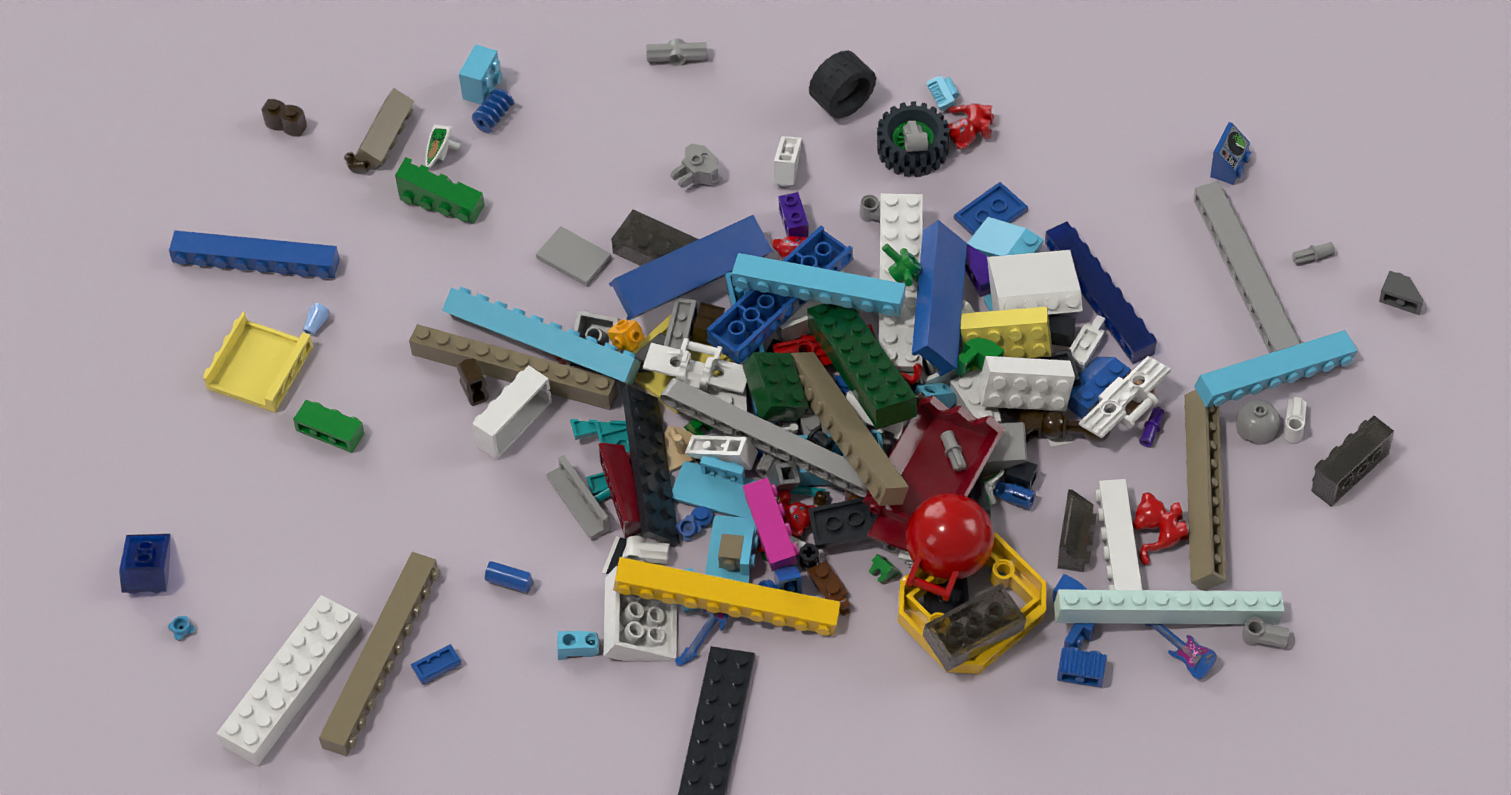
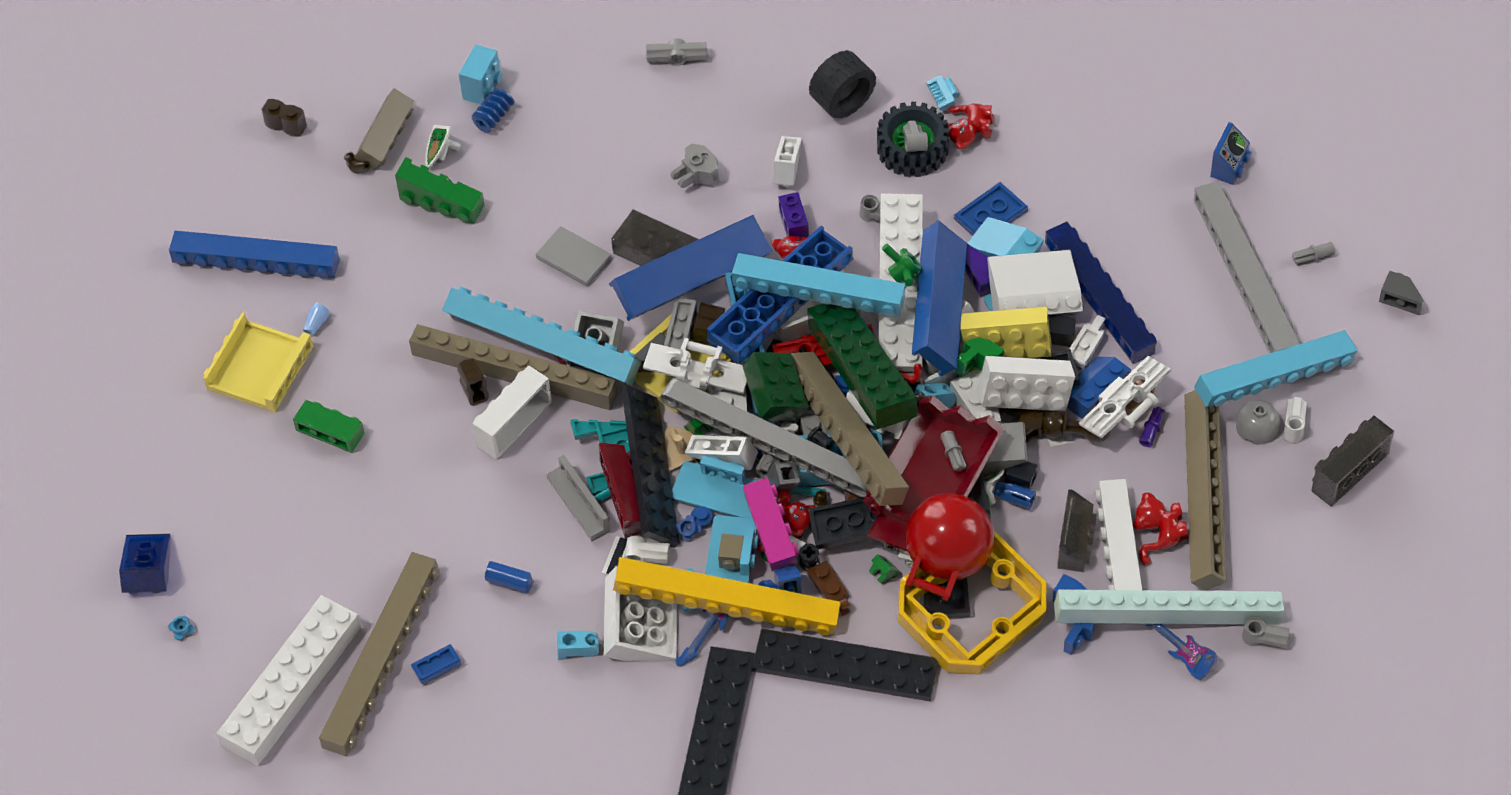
light orange brick [607,319,645,351] -> none
clear smoke brick [923,583,1026,672] -> none
blue brick [1057,647,1107,688] -> none
none -> black plate [752,628,938,702]

